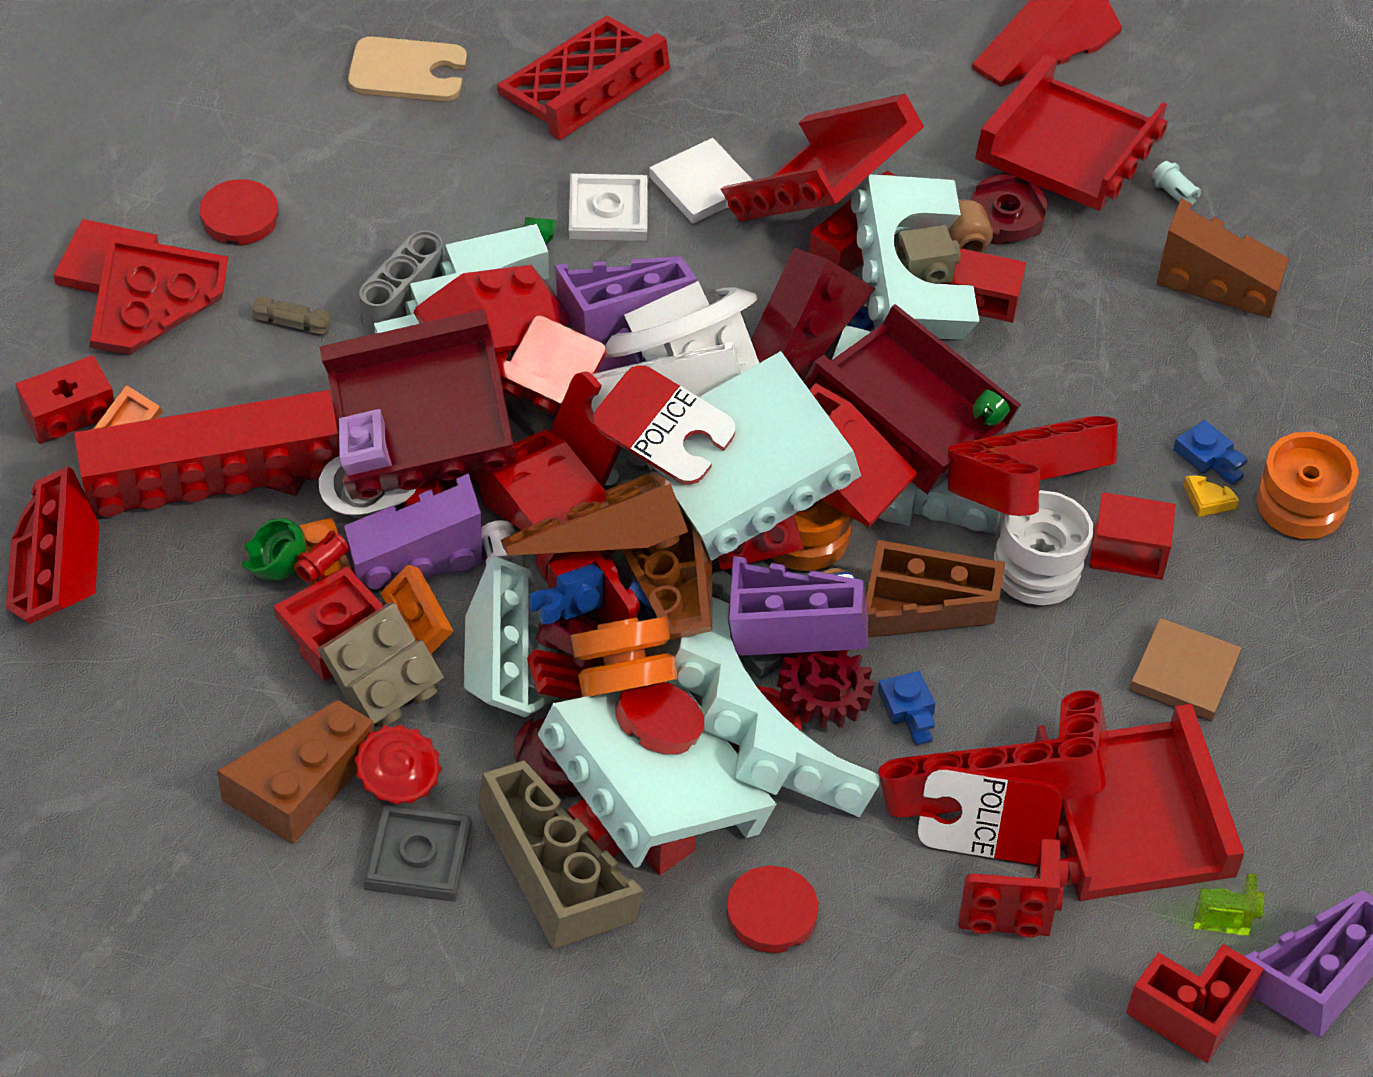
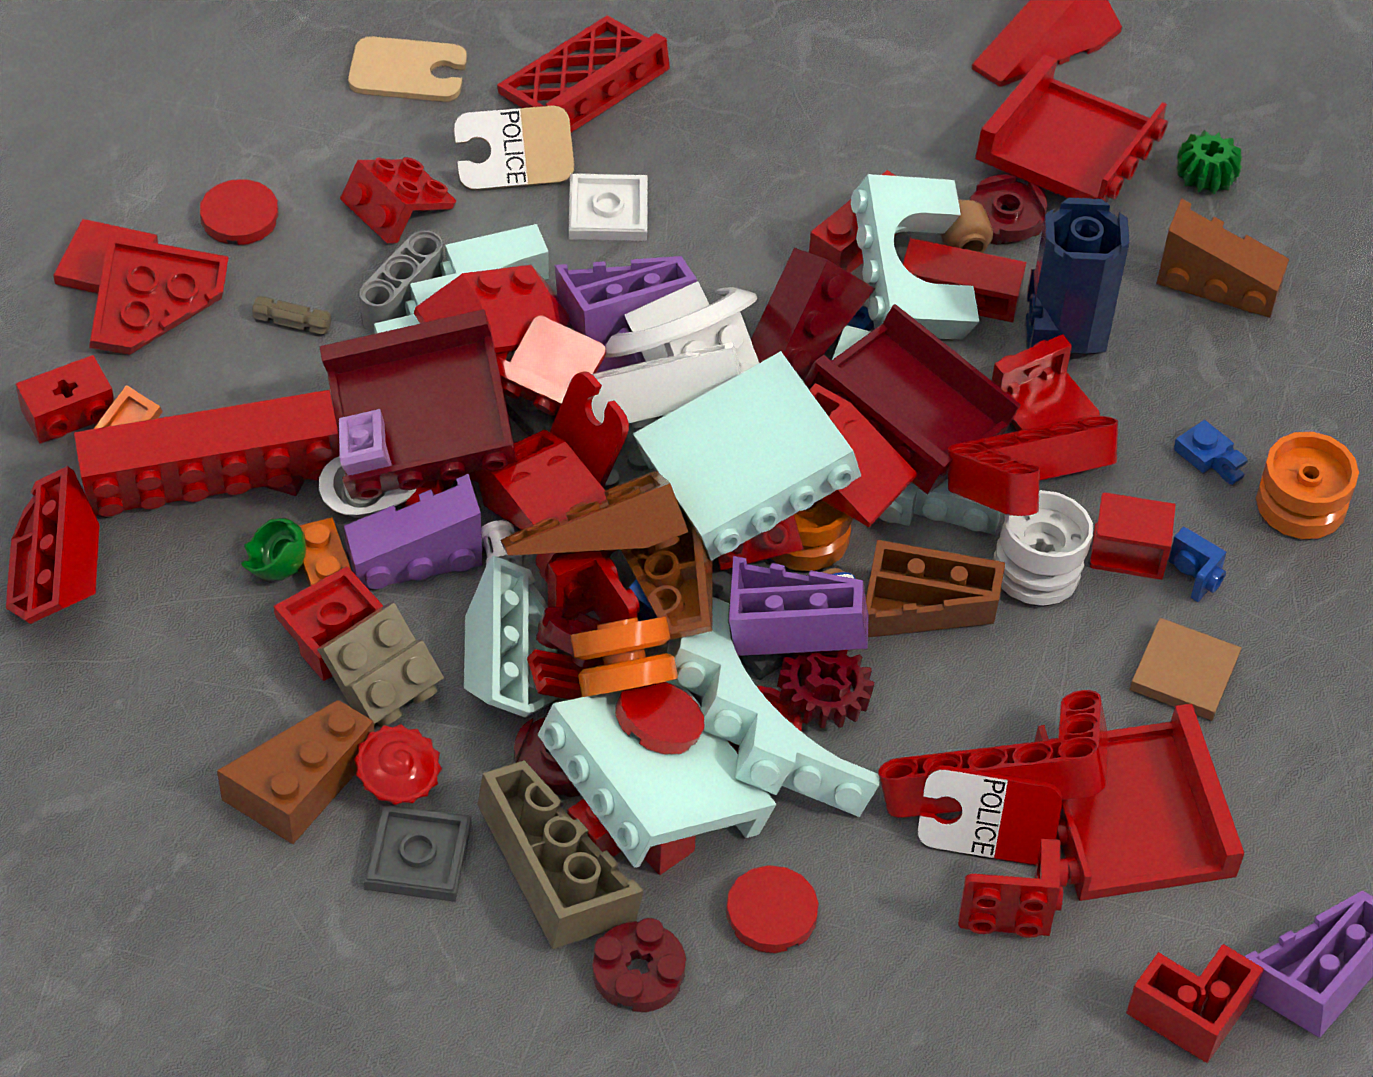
red pin [294,531,349,584] -> none
orange plate [381,564,454,654] -> none
green hinge [524,217,556,244] -> none
blue plate [529,563,603,624] -> none
piece [594,365,735,485] -> none
white tile [649,138,752,224] -> none
red panel [720,93,924,222] -> none
blue plate [878,670,935,746] -> none
dark tan brick [897,225,961,284] -> none
green hinge [973,390,1010,426] -> none
light aqua pin [1152,161,1201,206] -> none
yellow tile [1183,476,1239,517] -> none
clear neon green bracket [1193,873,1265,936] -> none
none -> red bracket [340,157,456,243]
none -> piece [454,106,574,190]
none -> dark red plate [592,918,686,1013]
none -> red bracket [992,334,1100,431]
none -> dark blue brick [1025,198,1130,353]
none -> blue bracket [1168,526,1227,602]
none -> green gear [1176,130,1242,195]

